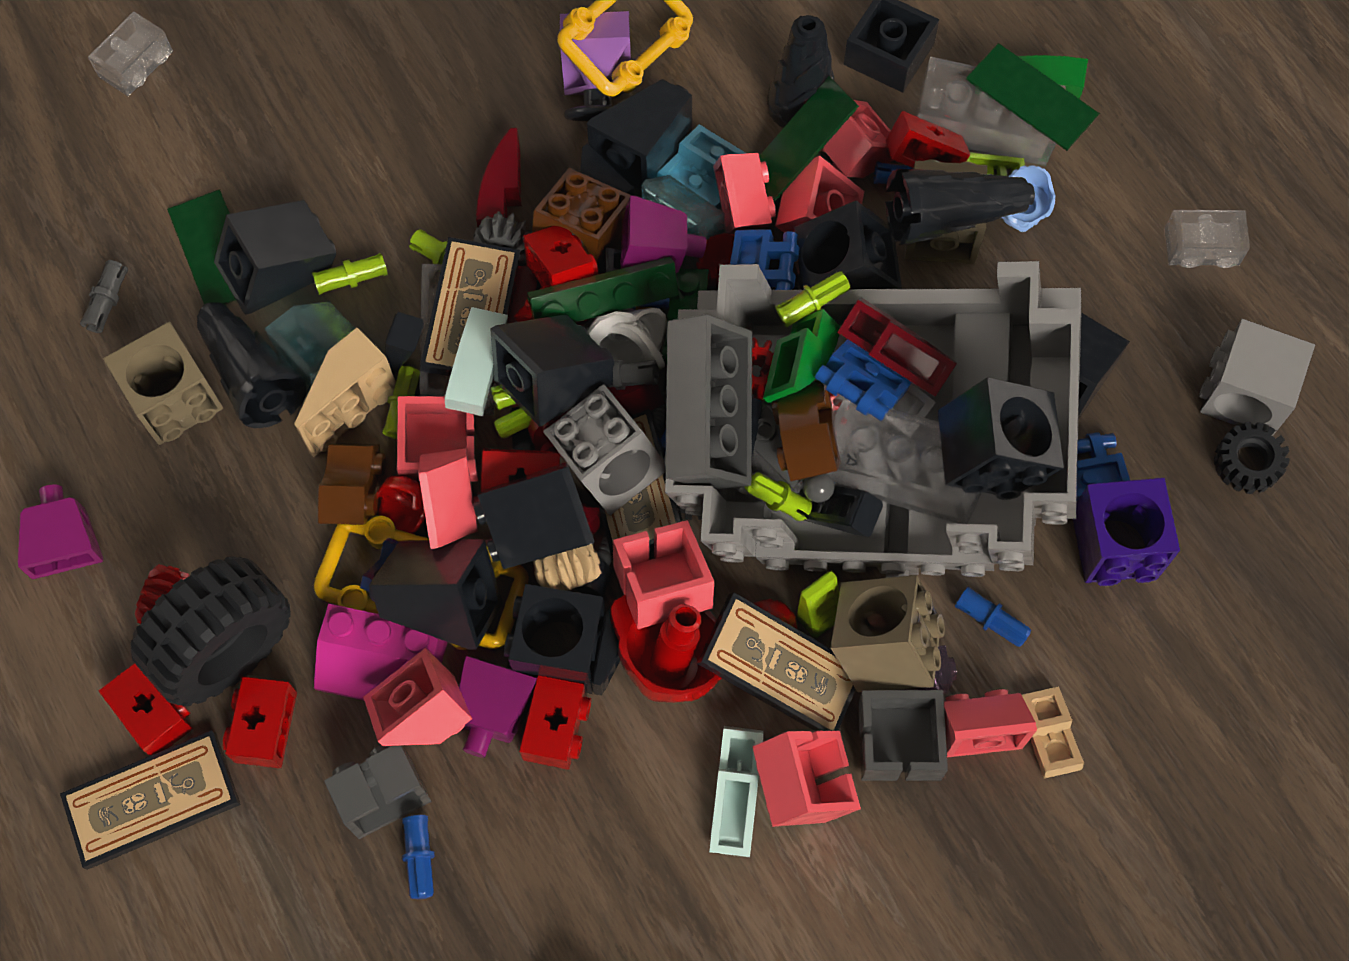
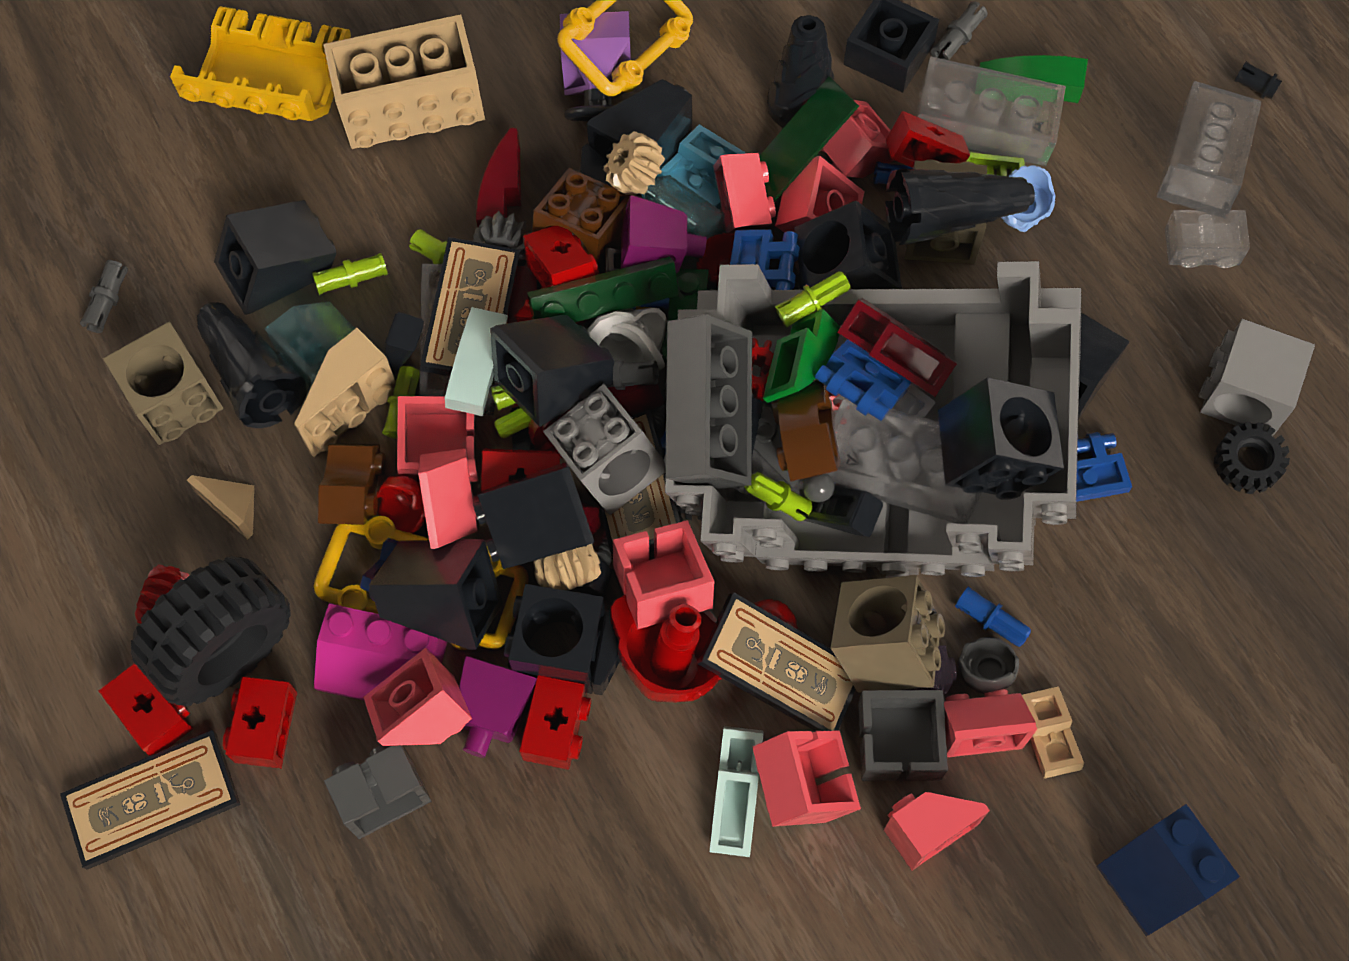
magenta torso [18,484,104,580] -> none
clear brick [88,11,173,97] -> none
dark green piece [167,189,236,305] -> none
blue axle [402,815,435,900] -> none
lime slope [796,571,840,638] -> none
dark green piece [966,43,1100,151] -> none
dark purple brick [1073,478,1180,586] -> none
none -> yellow hinge [170,6,351,121]
none -> tan slope [186,475,254,540]
none -> tan brick [323,14,485,149]
none -> tan gear [603,131,665,196]
none -> coral slope [884,792,990,871]
none -> dark grey pin [931,1,988,64]
none -> dark grey hair [958,637,1019,694]
none -> dark blue slope [1096,804,1240,937]
none -> clear brick [1156,81,1262,219]
none -> black pin [1234,61,1282,99]

